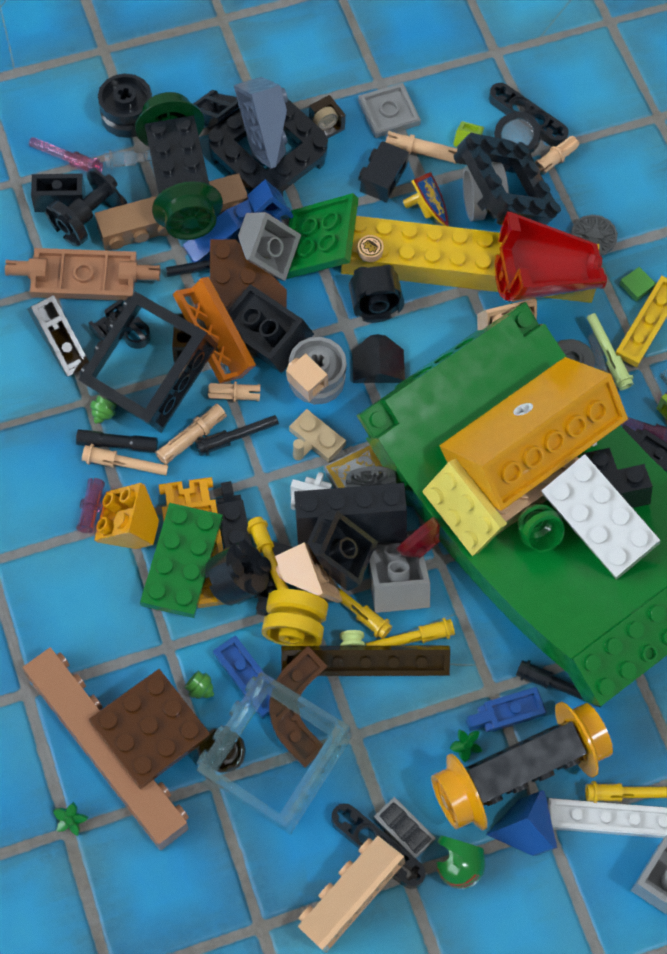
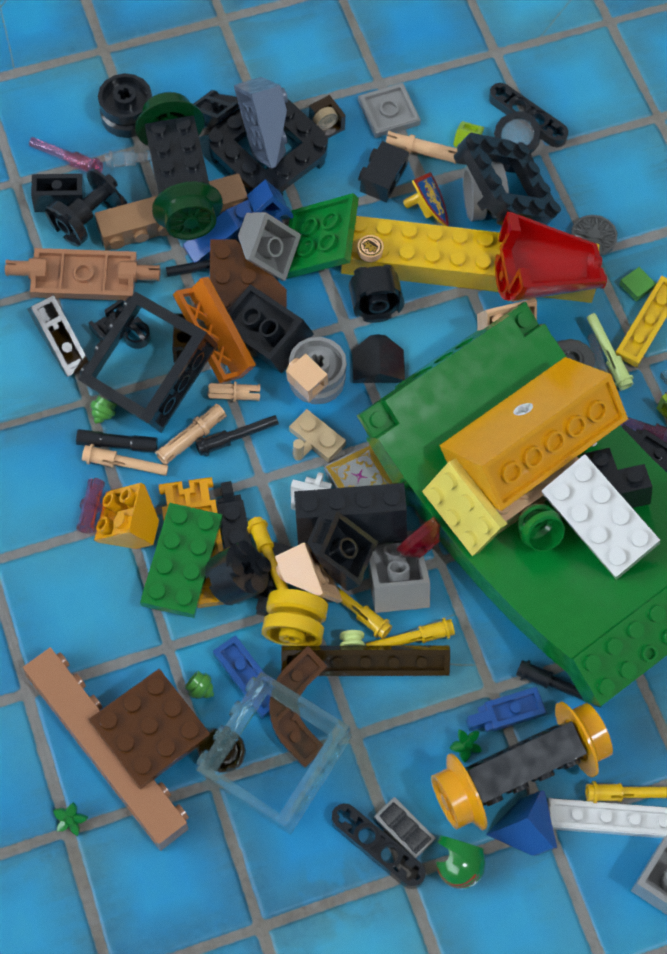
light nougat slope [298,836,405,953] -> none
dark grey wheel [345,466,397,487] -> none
light nougat axle [535,136,579,175] -> none

